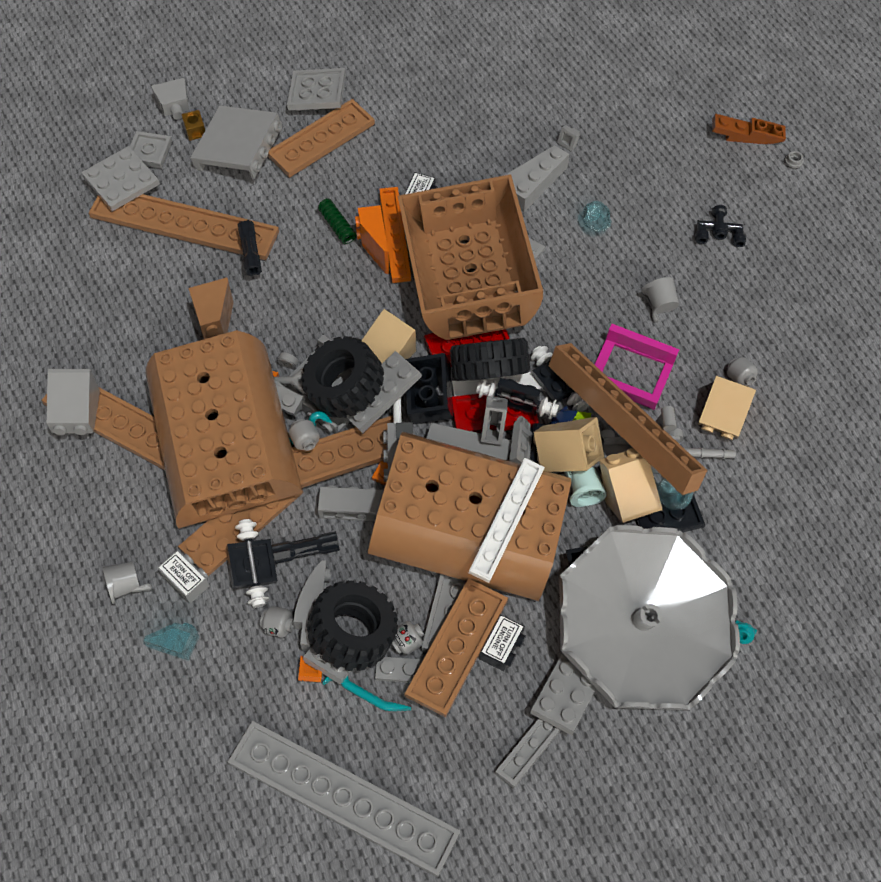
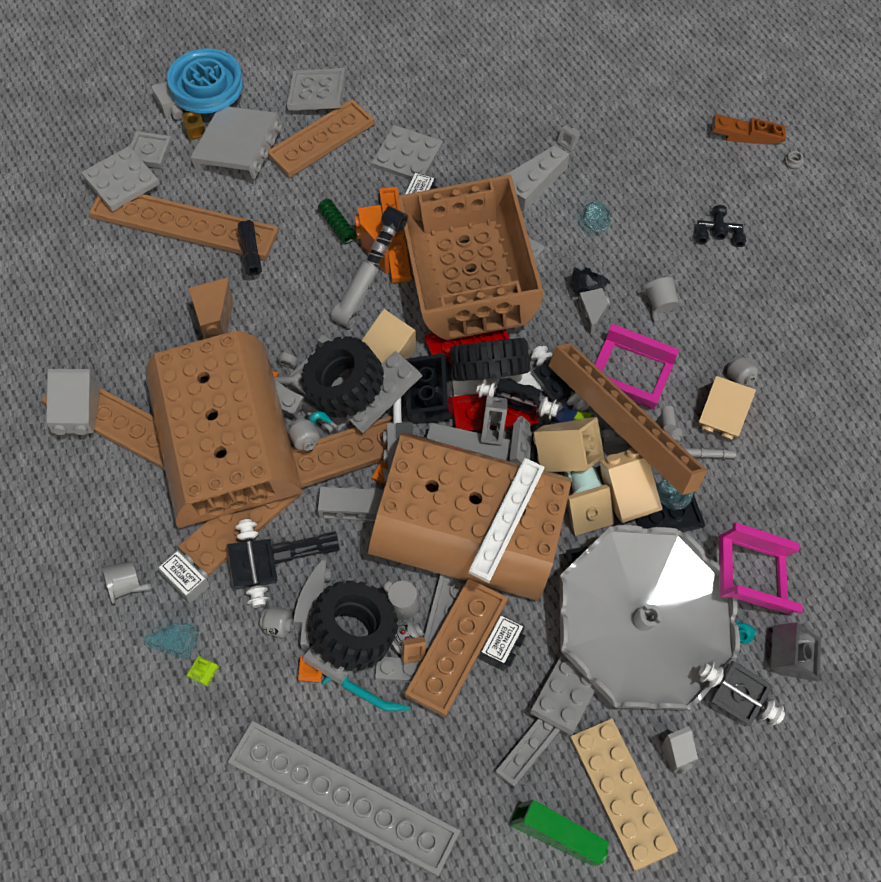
none -> dark azure wheel [167,48,243,115]
none -> lime tile [187,655,219,687]
none -> piece [331,206,408,329]
none -> light grey plate [371,125,443,180]
none -> light grey hat [384,581,420,620]
none -> medium nougat tile [401,637,426,664]
none -> green slope [509,799,610,866]
none -> tan plate [567,484,615,536]
none -> tan plate [570,719,678,872]
none -> black hair [571,267,610,293]
none -> light grey slope [578,288,610,335]
none -> light grey slope [661,726,698,774]
none -> black plate [699,661,785,726]
none -> dark pink piece [719,522,803,615]
none -> flat silver slope [770,622,821,682]

